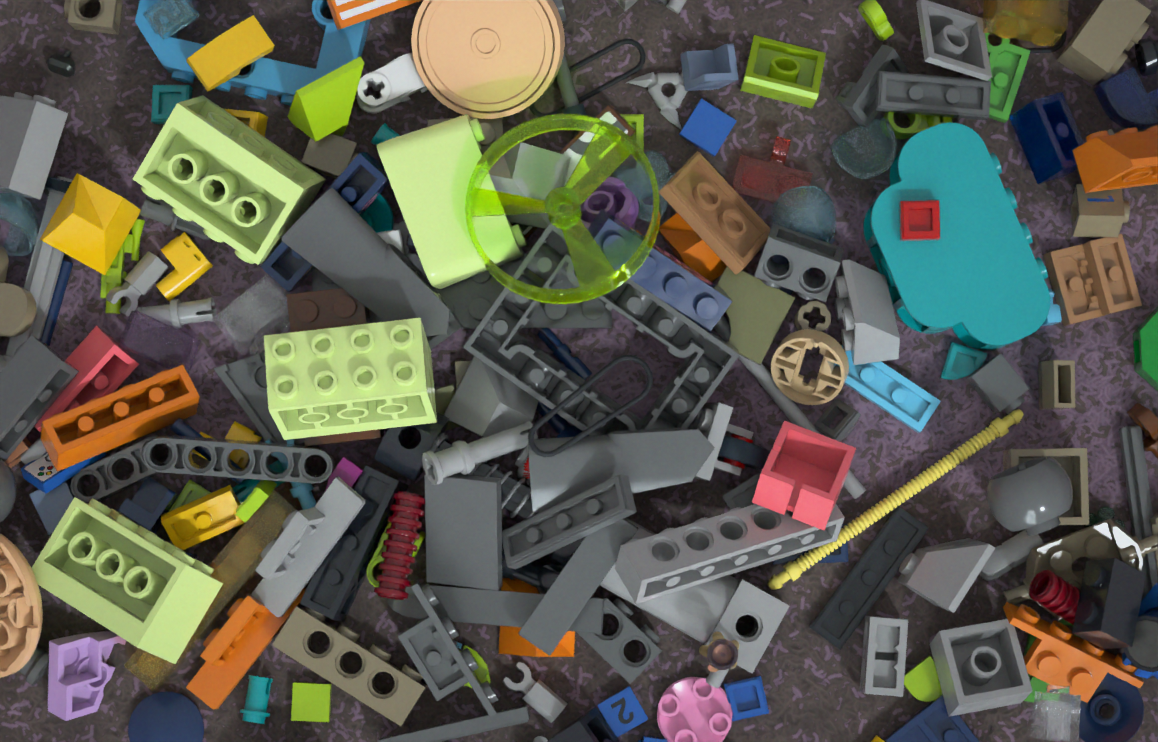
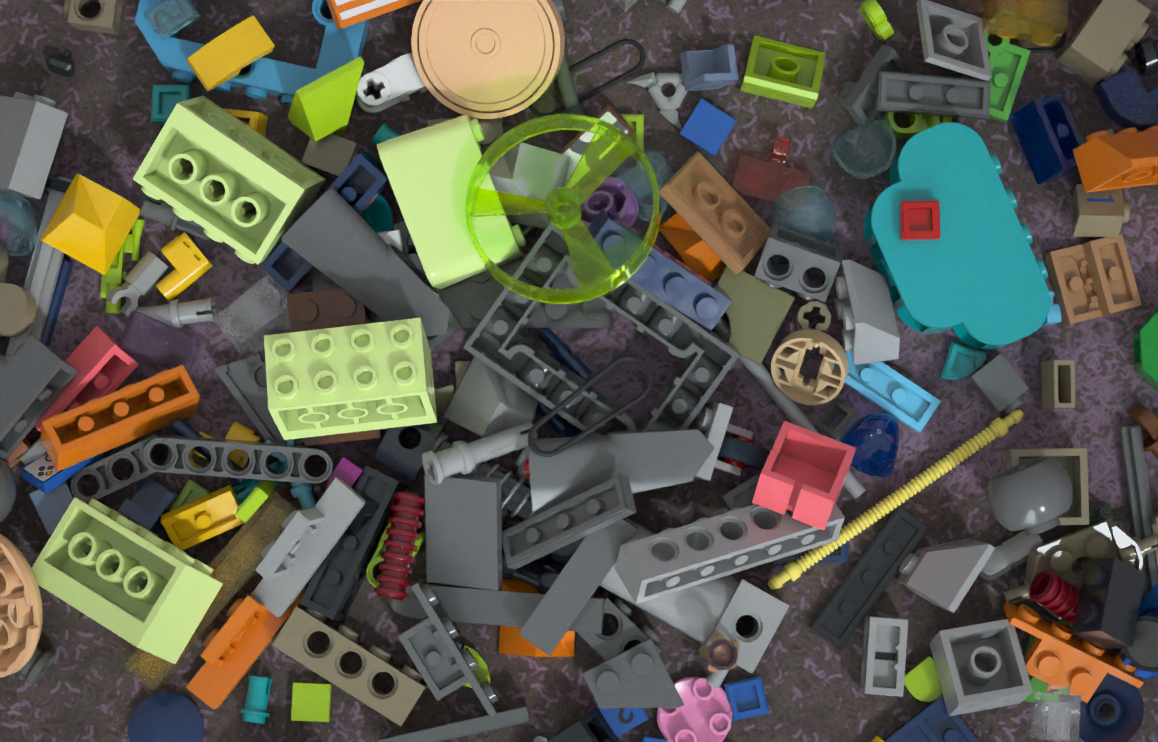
lavender slope [48,631,126,721] -> none
light grey bar [502,662,568,723] -> none
none -> dark grey wing [582,638,684,708]
none -> clear blue helmet [842,413,899,477]

